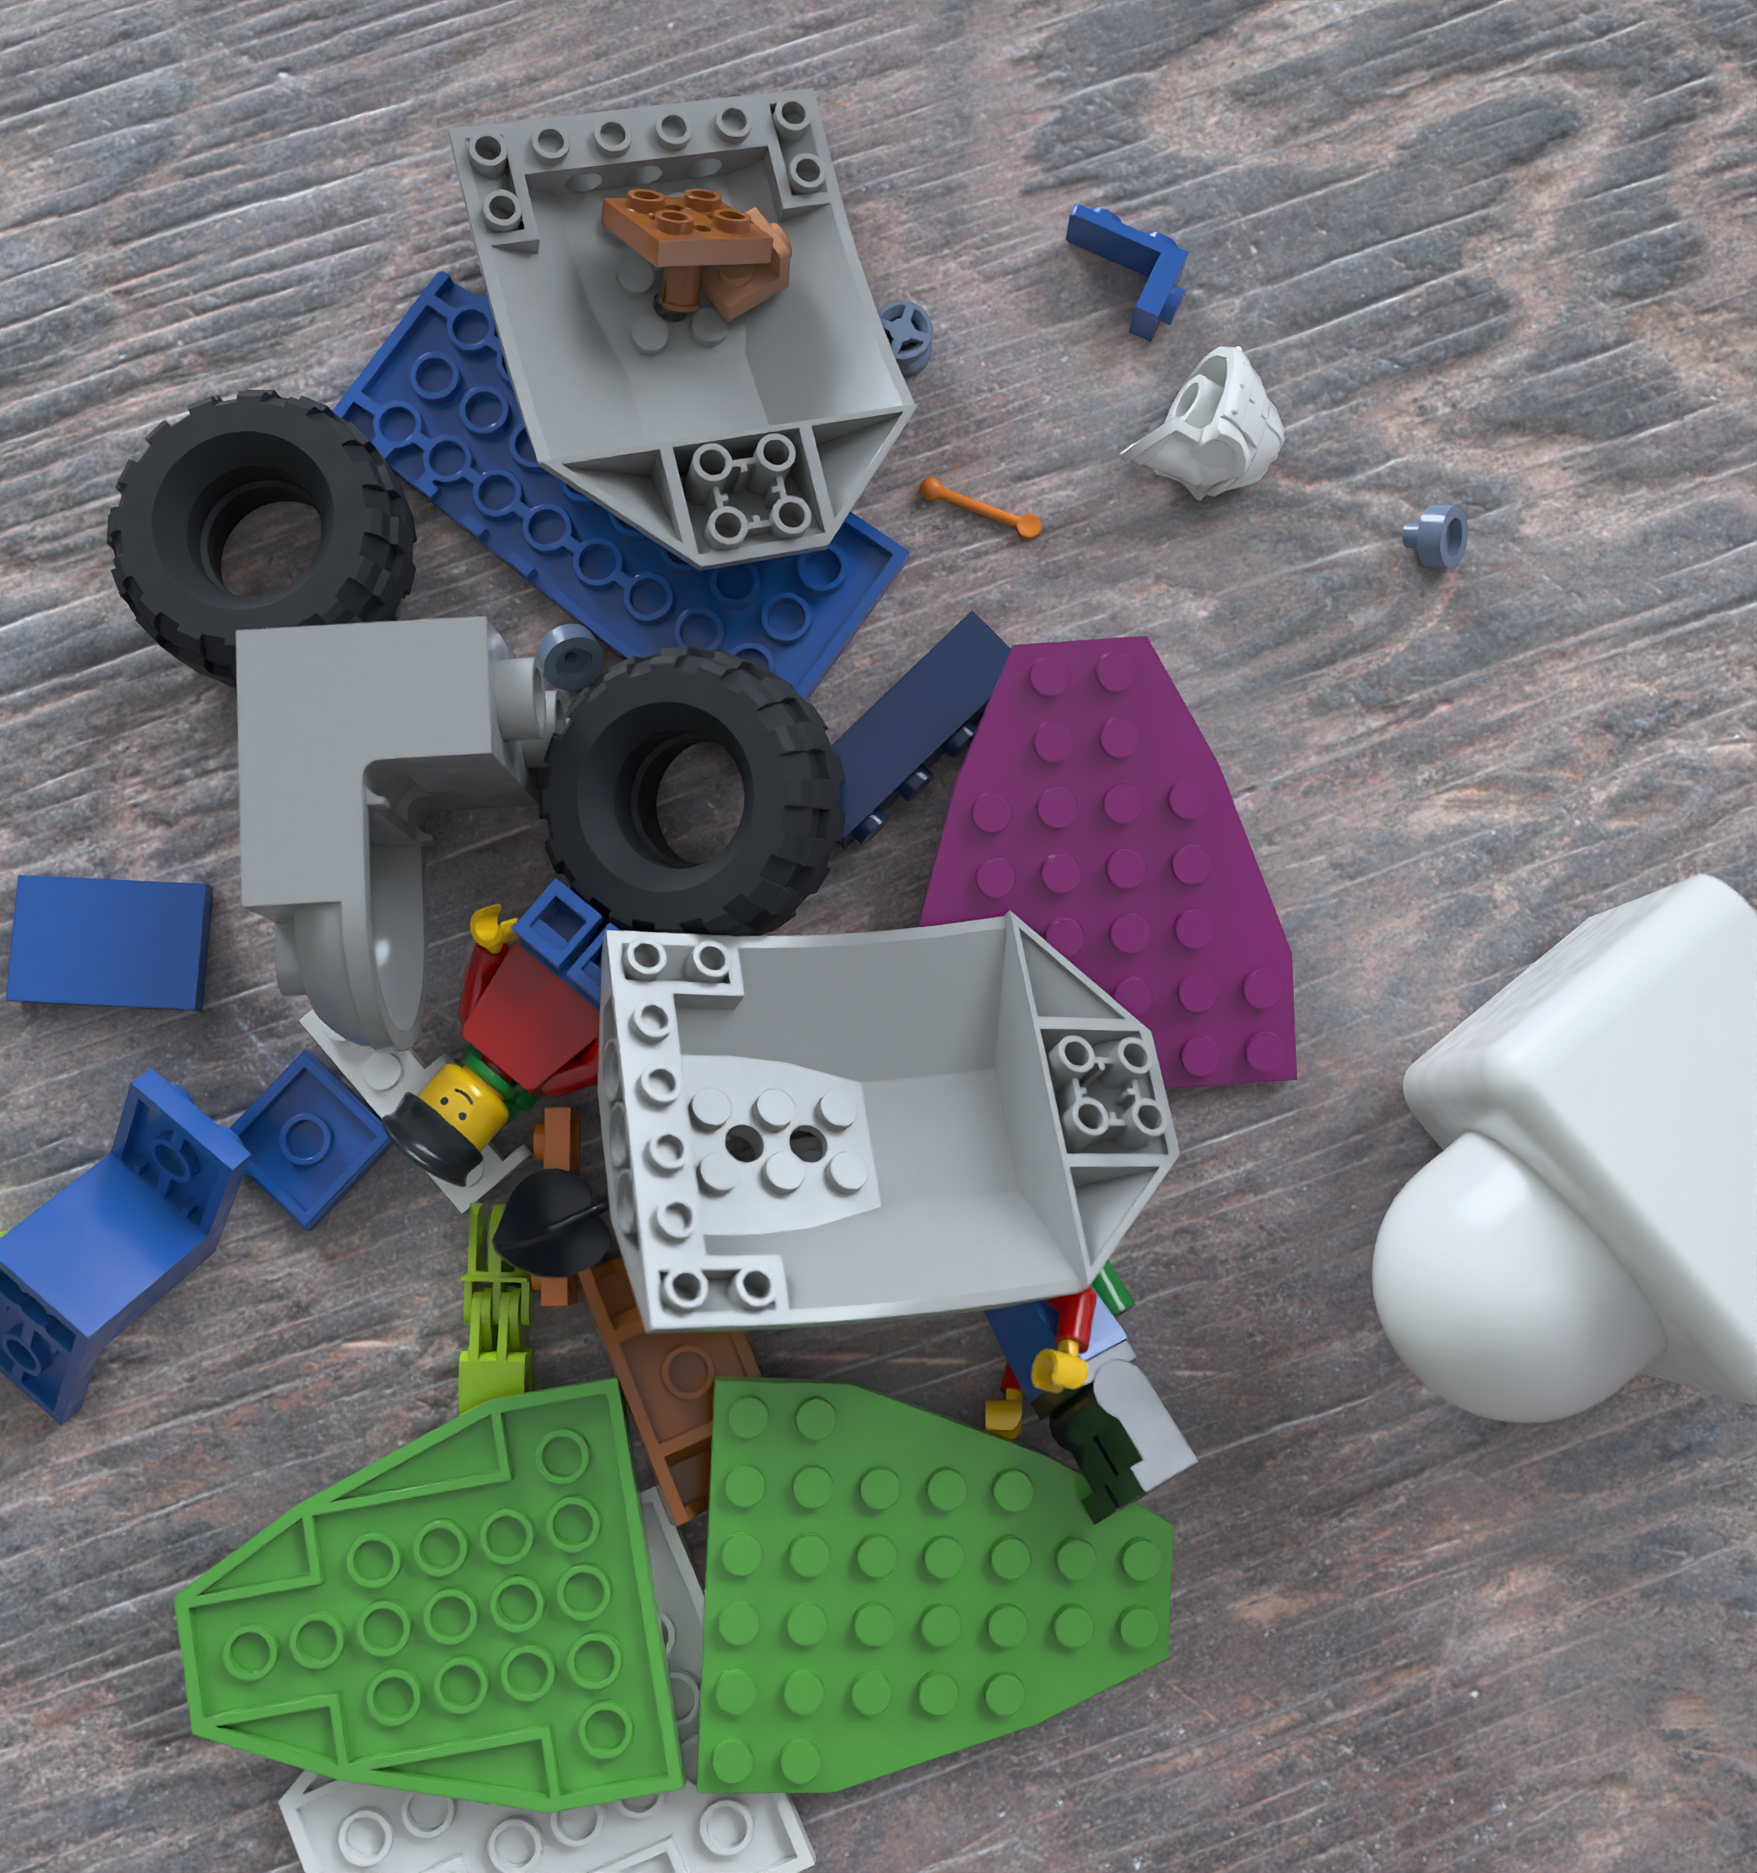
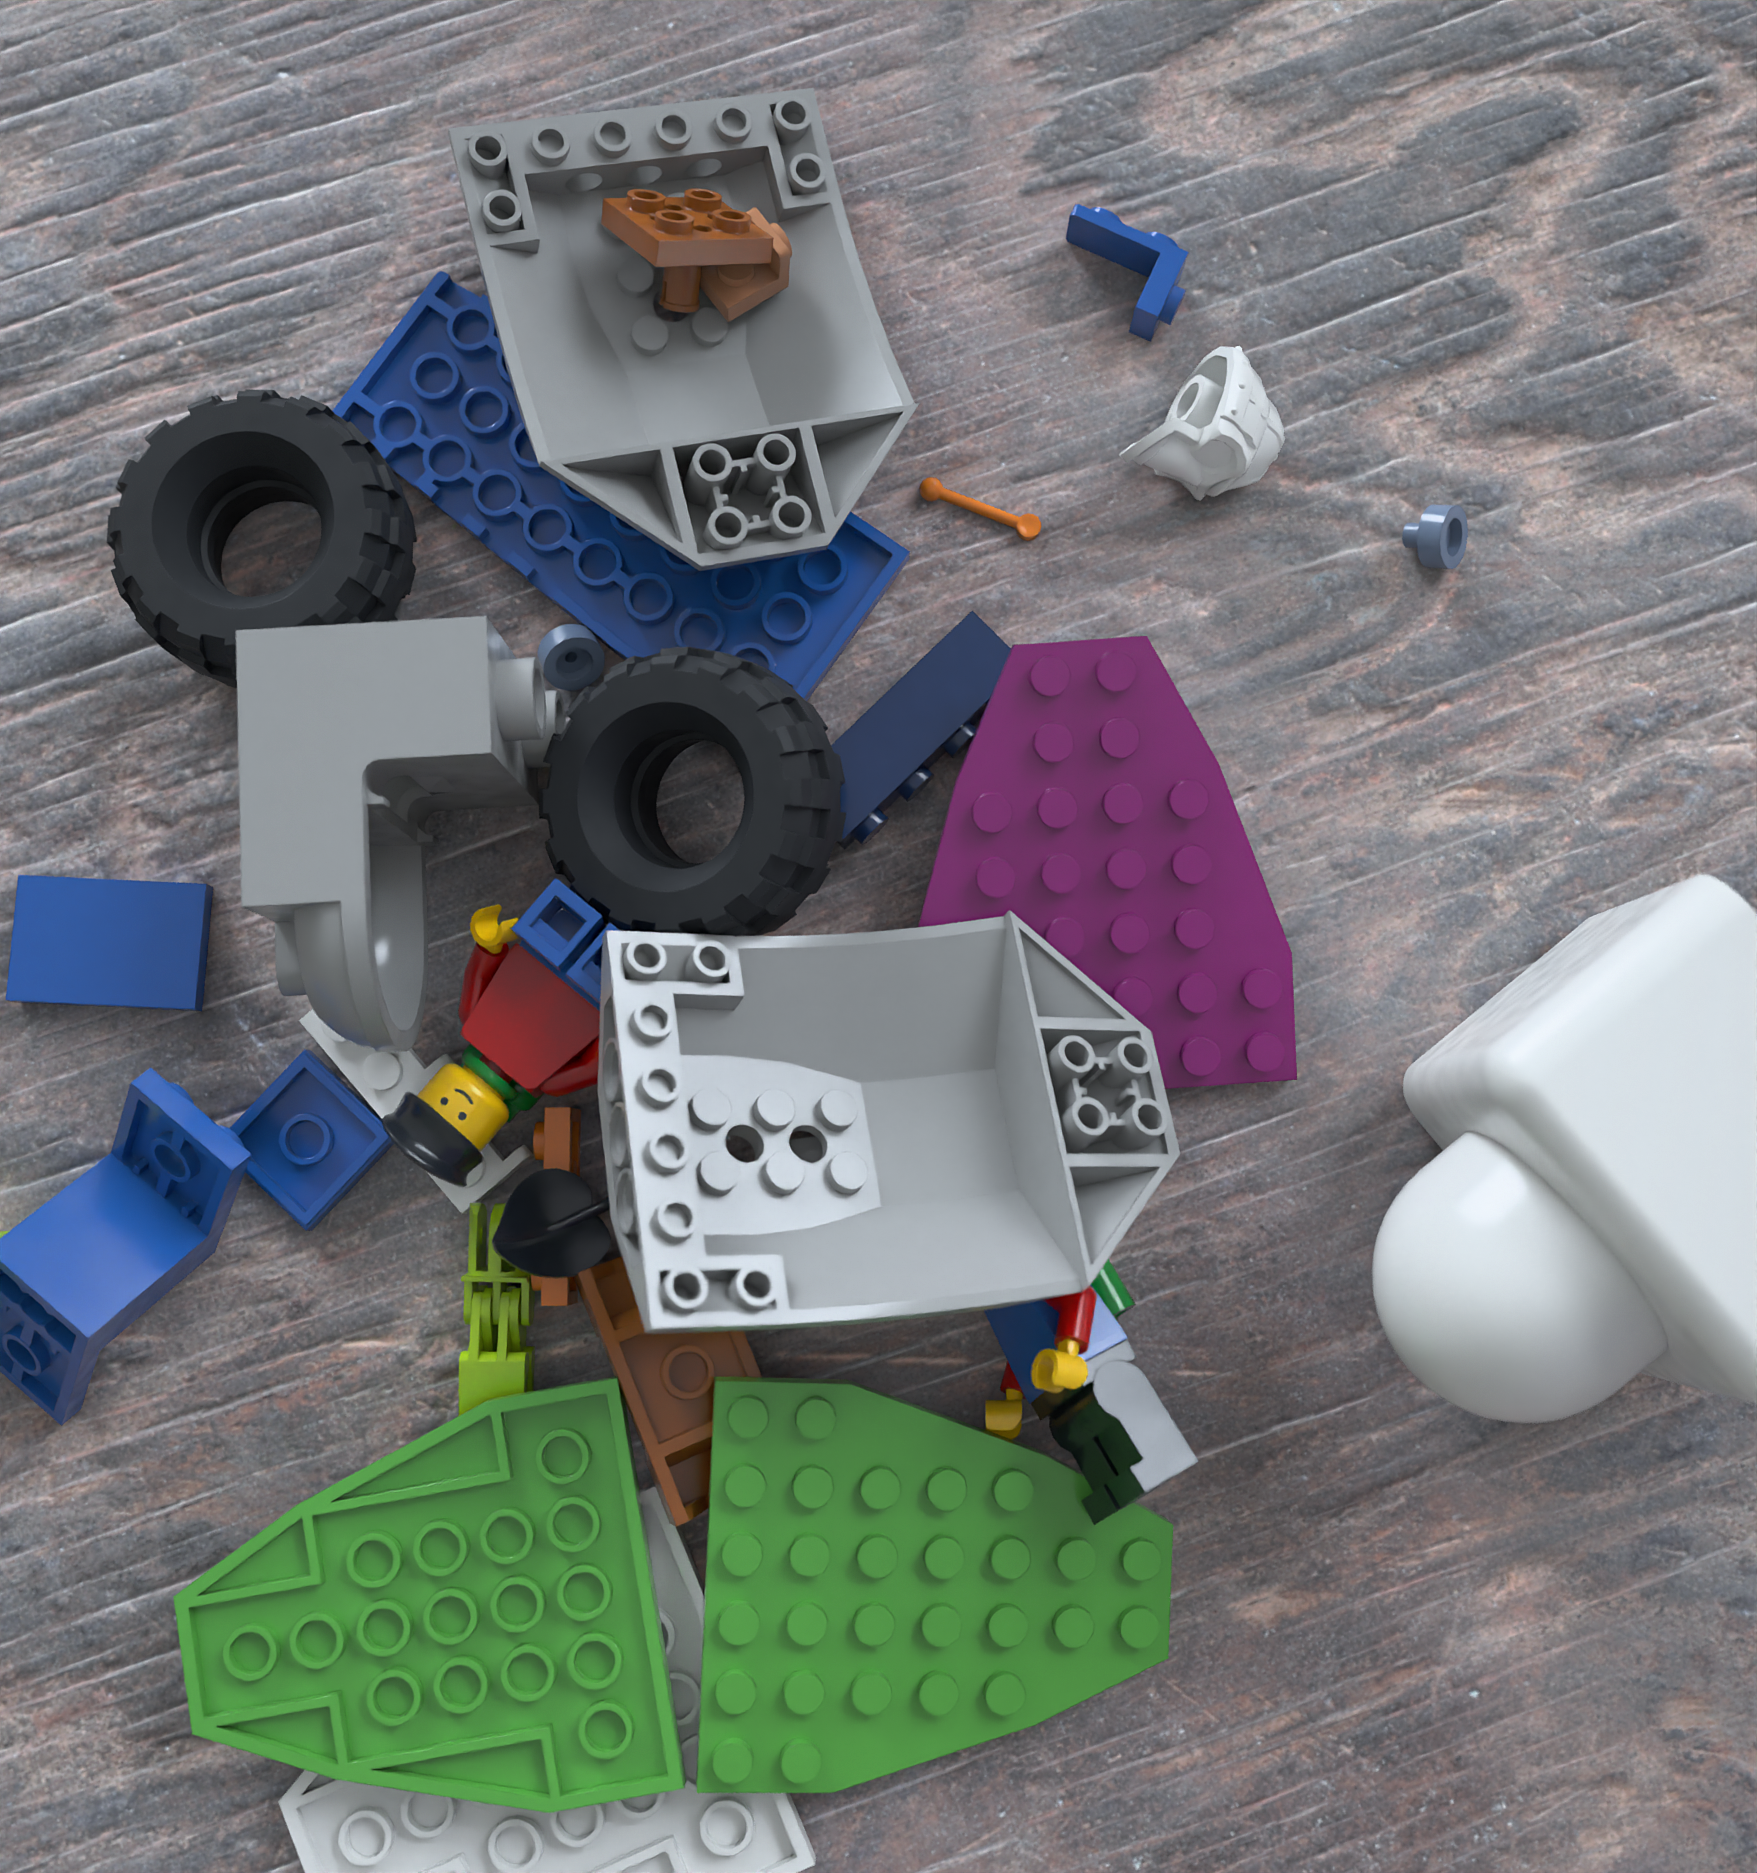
sand blue wheel [878,300,933,378] -> none

